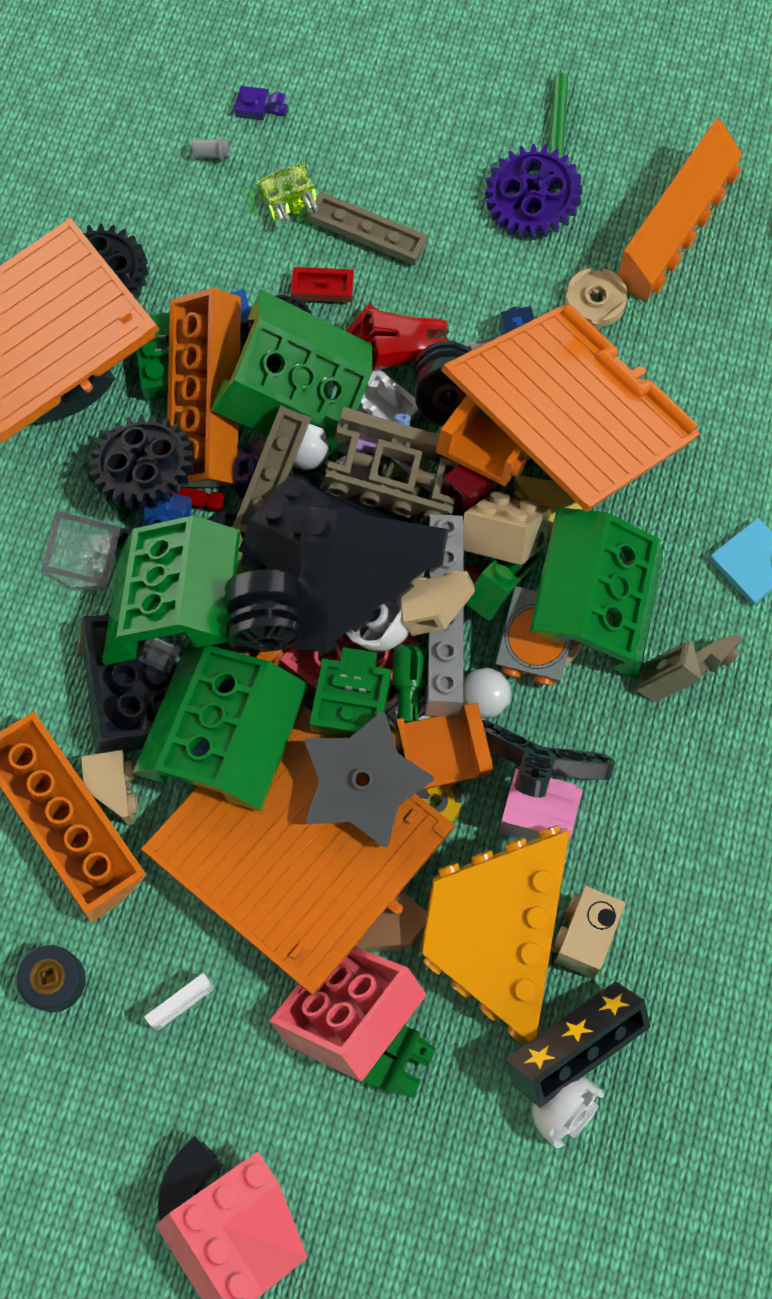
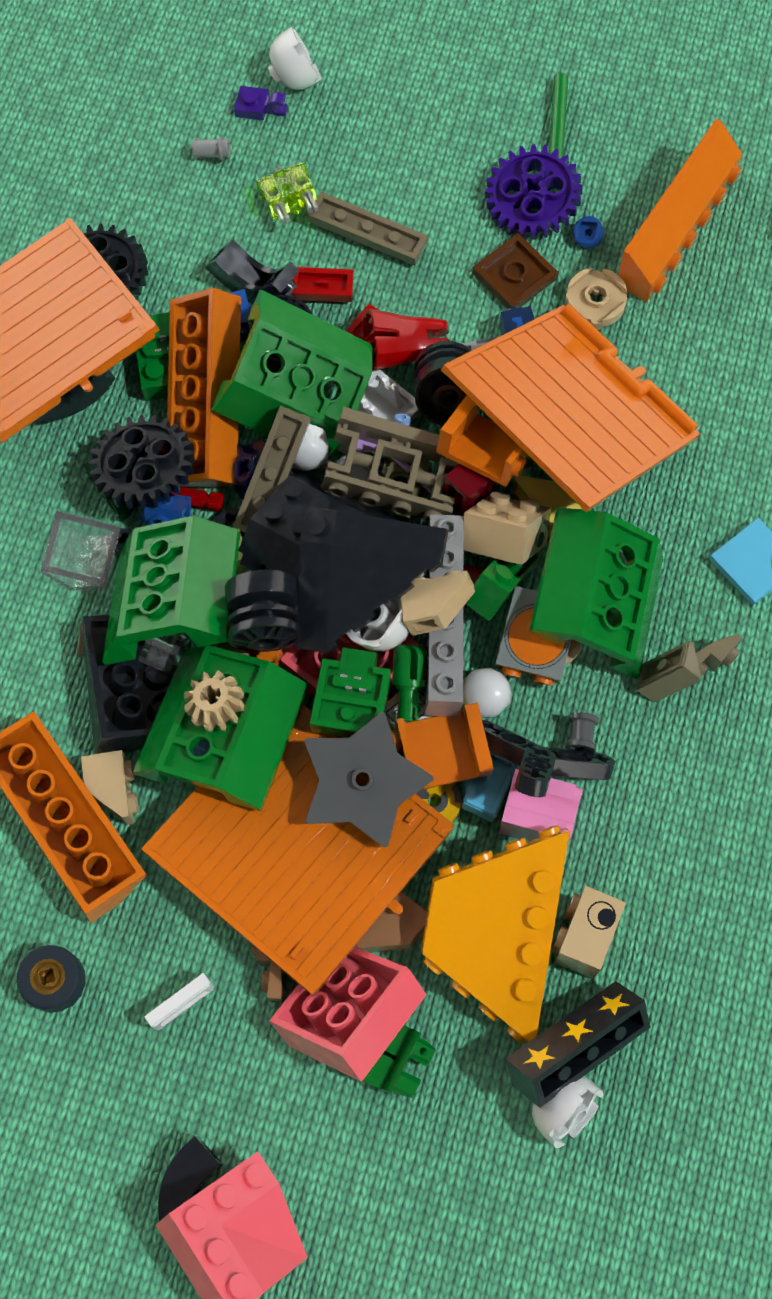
none -> tan gear [184,670,245,732]
none -> black arch [205,240,300,304]
none -> medium nougat slope [251,945,285,1003]
none -> white cylinder [268,27,322,90]
none -> medium azure tile [460,751,519,823]
none -> reddish brown tile [472,233,559,309]
none -> dark grey bush [565,712,599,752]
none -> blue tile [573,216,605,249]

